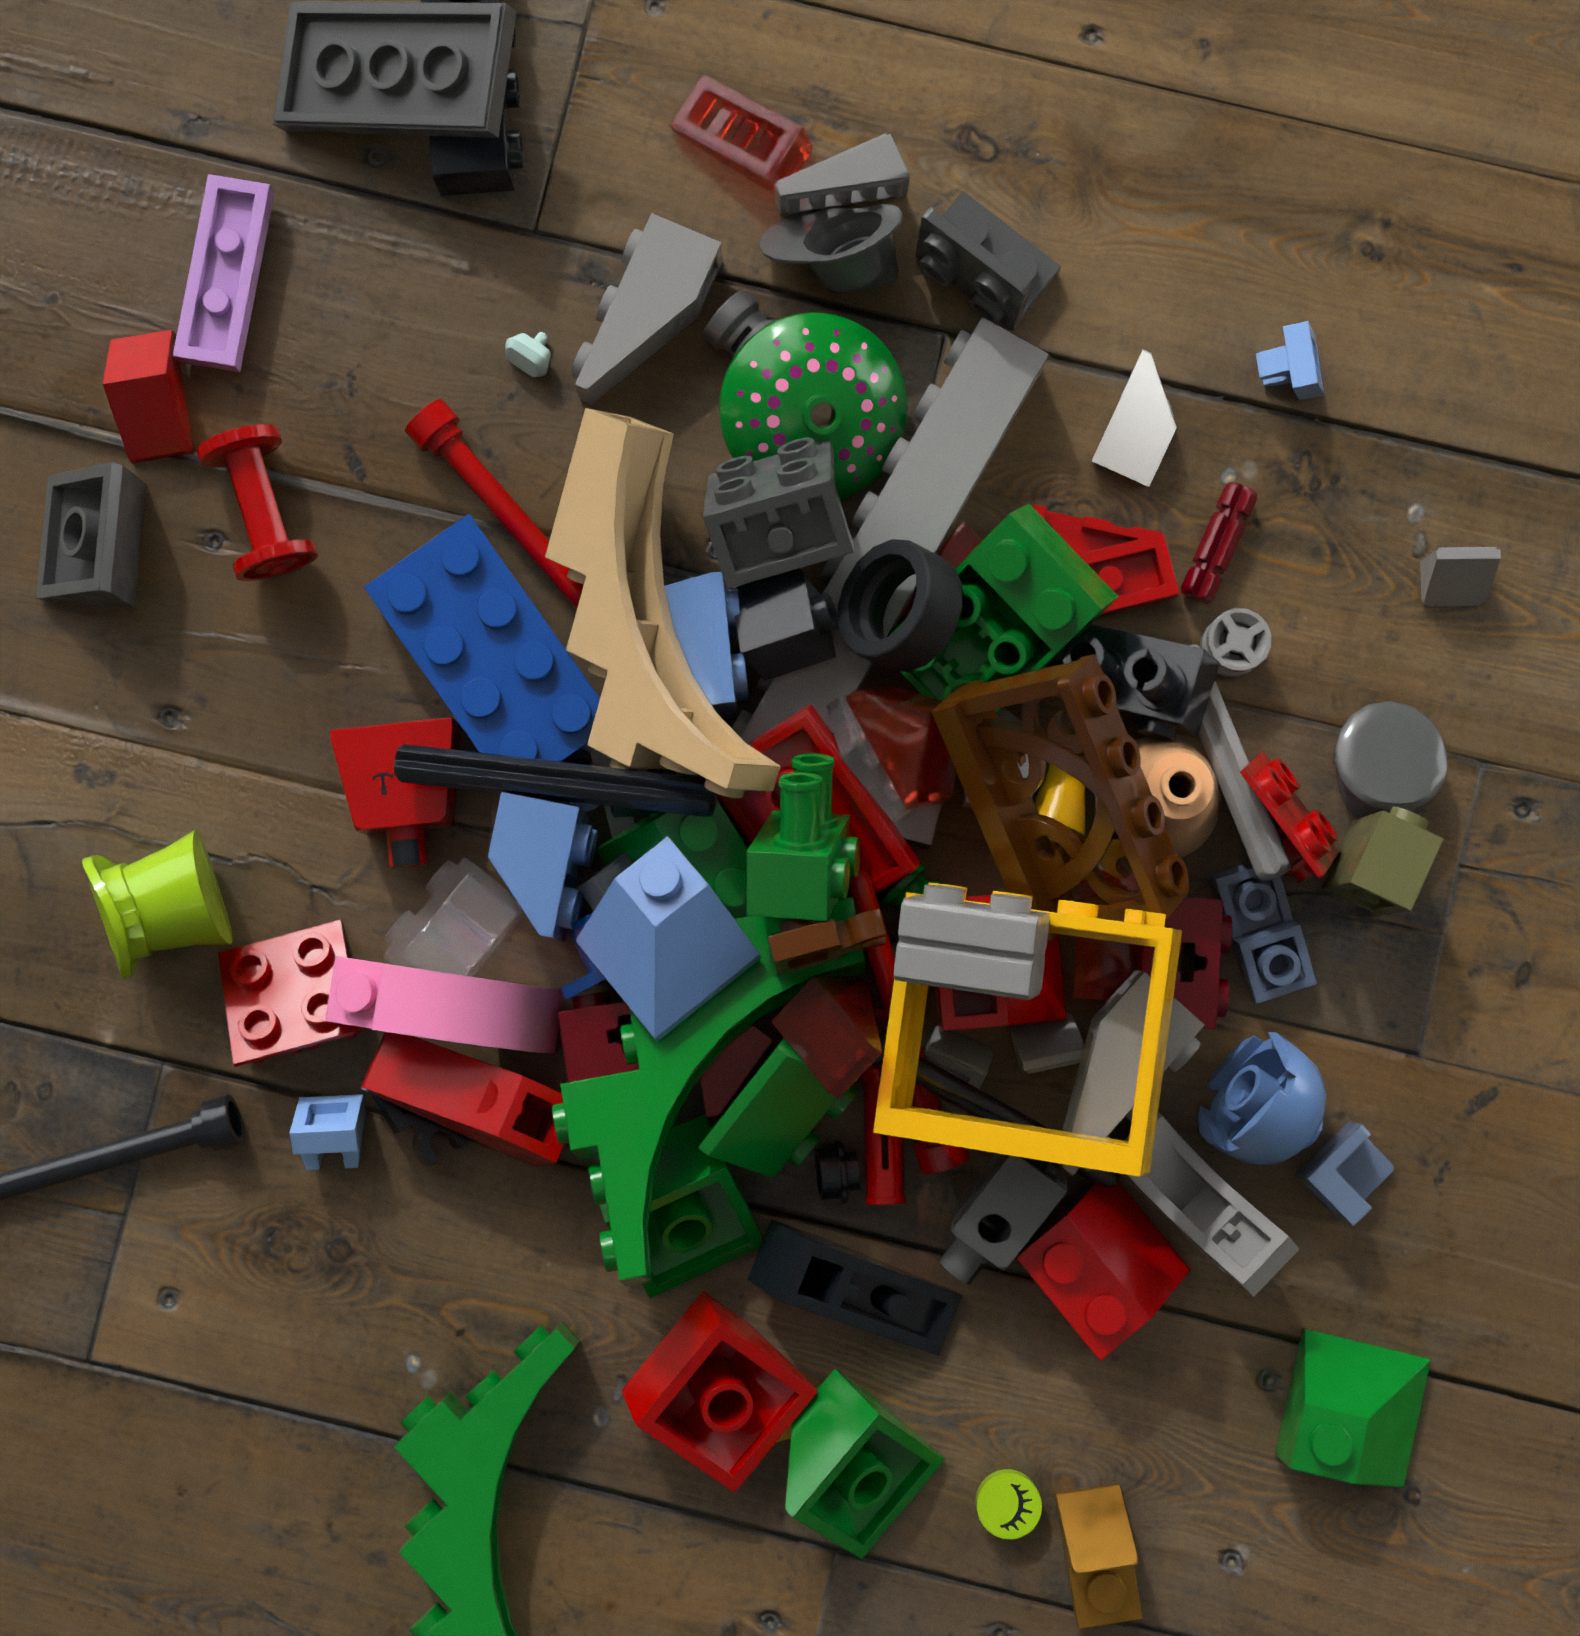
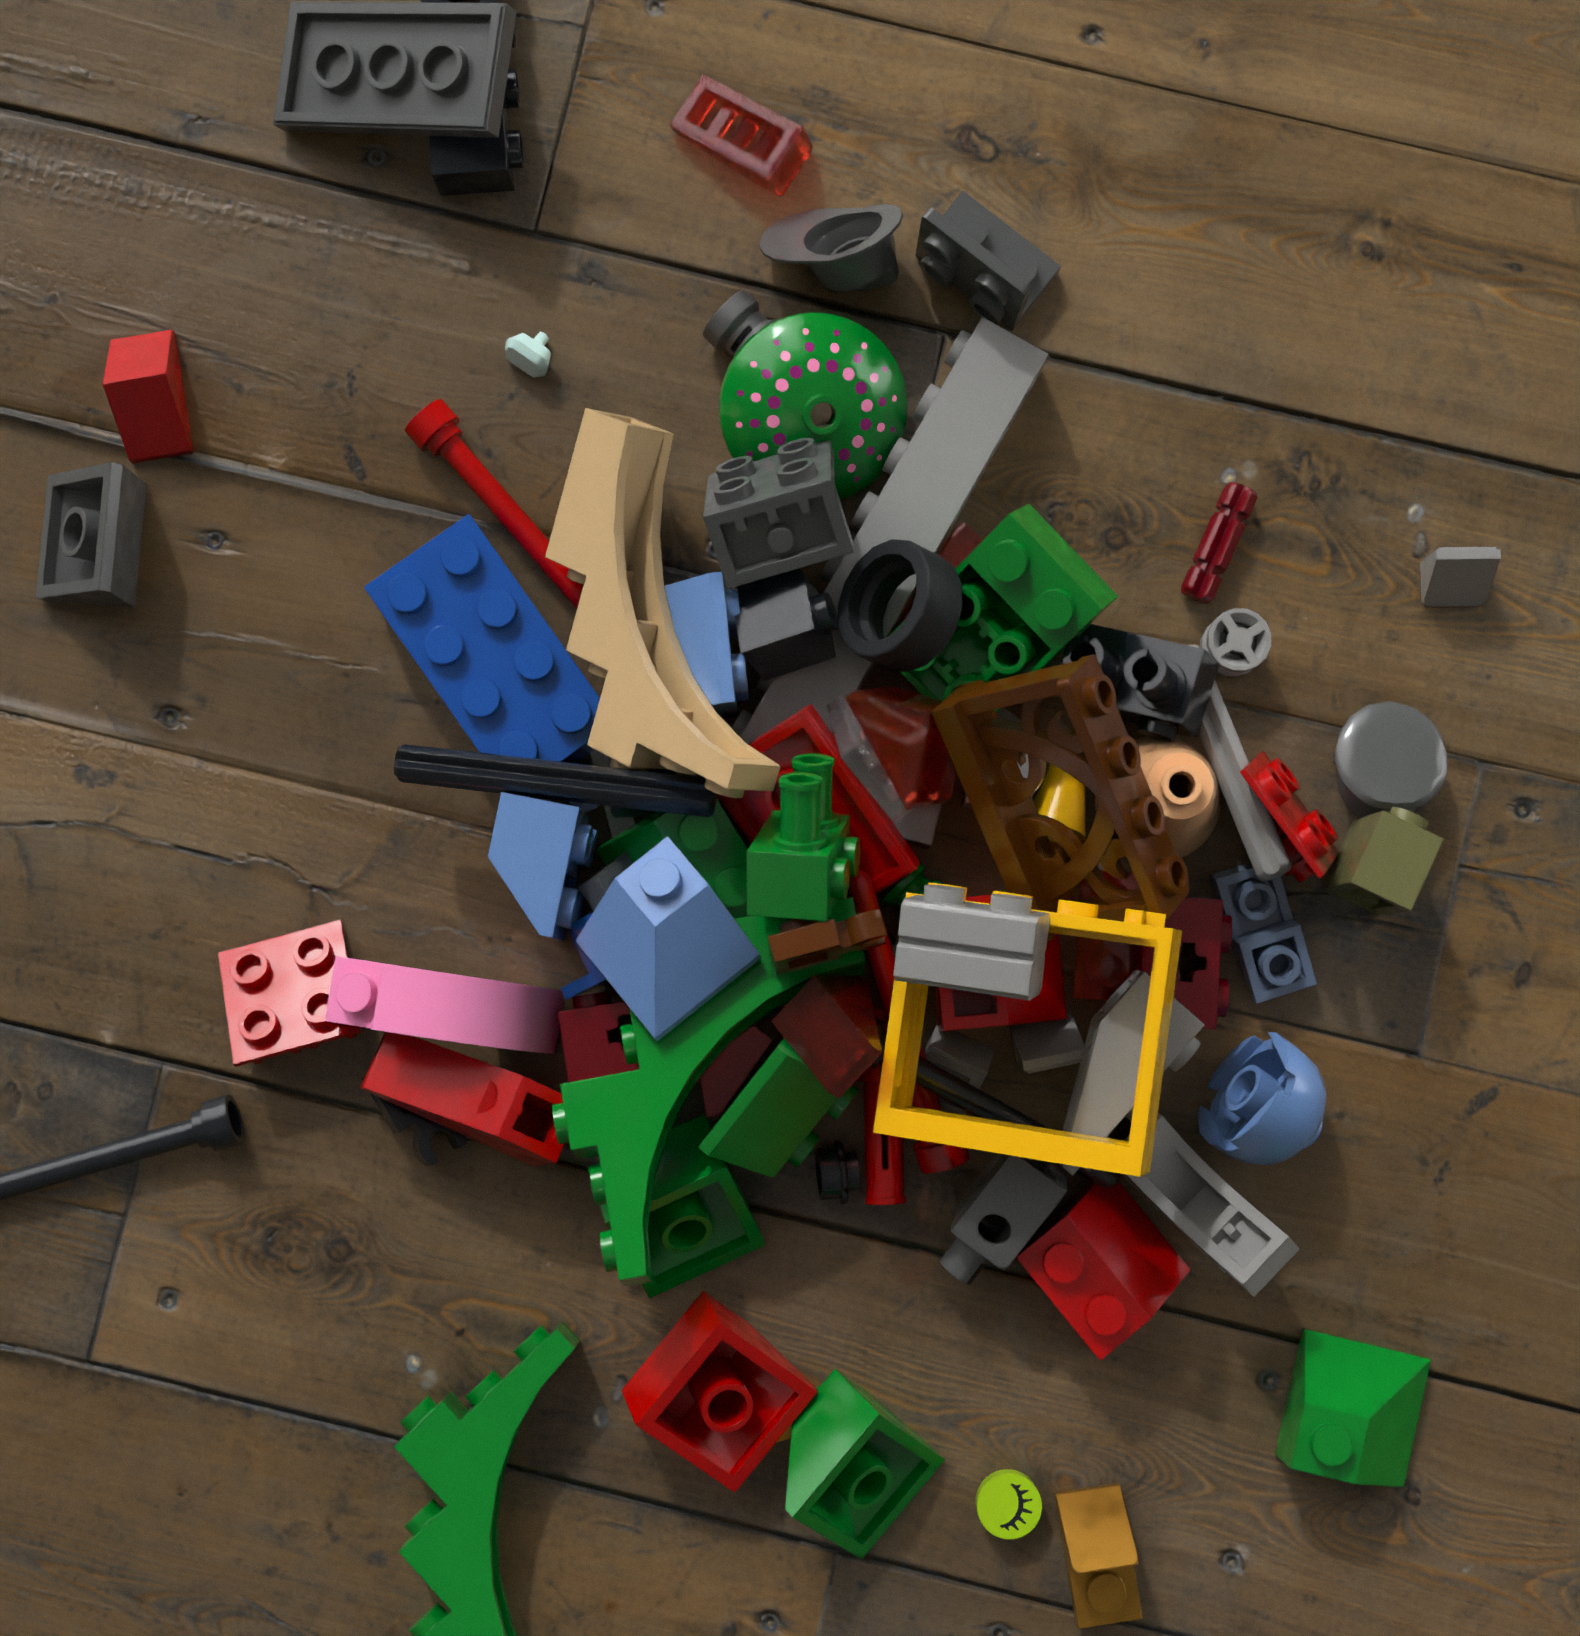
lime hat [82,829,233,980] -> none
lavender plate [173,174,275,373] -> none
red hose [197,424,318,581] -> none
light blue tile [289,1094,366,1170] -> none
red torso [330,717,461,868] -> none
clear brick [383,857,525,977] -> none
light grey slope [571,213,723,405] -> none
black slope [747,1219,963,1356] -> none
light grey slope [775,133,910,215] -> none
red wing [1032,505,1180,617] -> none
white slope [1092,350,1177,487] -> none
light blue tile [1256,321,1325,400] -> none
sand blue panel [1294,1121,1394,1226] -> none

